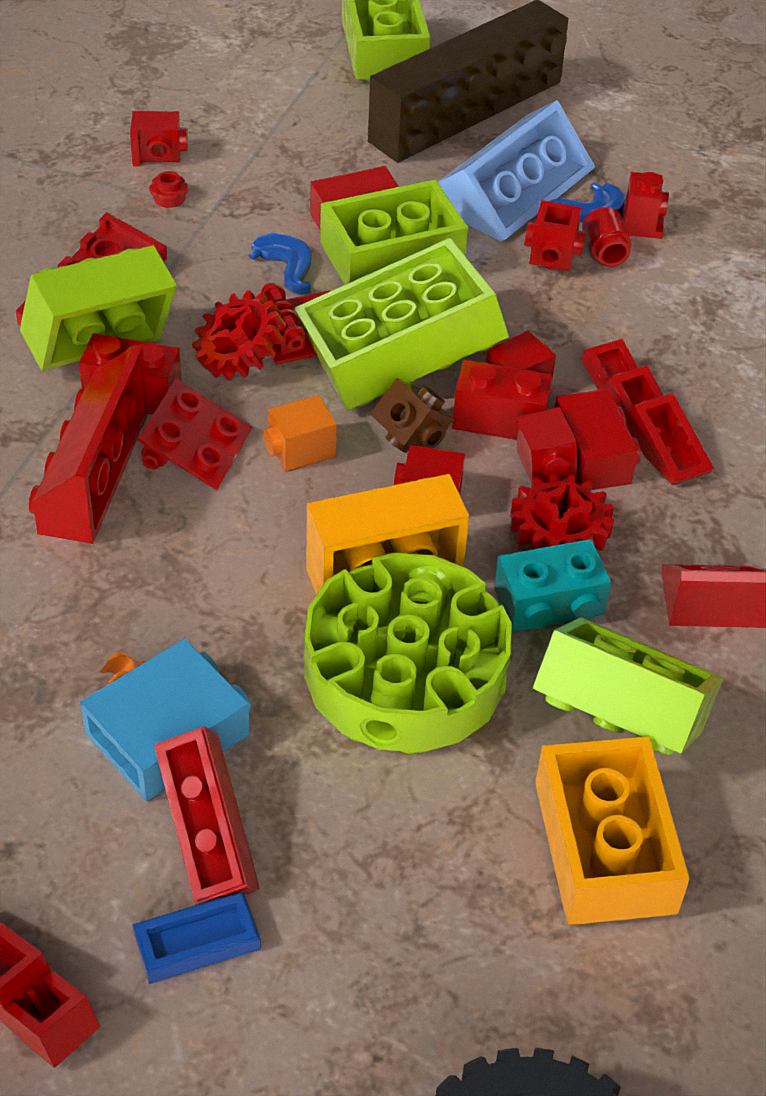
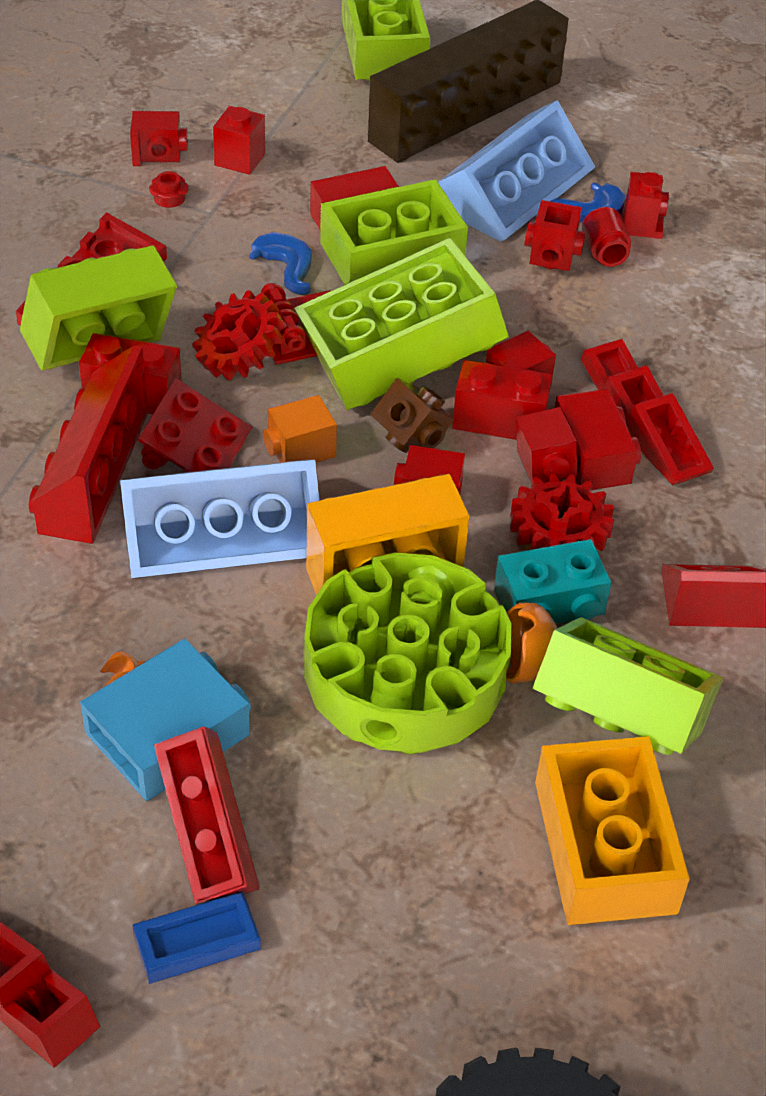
none -> light blue slope [120,459,319,578]
none -> red brick [213,105,265,175]
none -> orange hair [506,603,557,684]

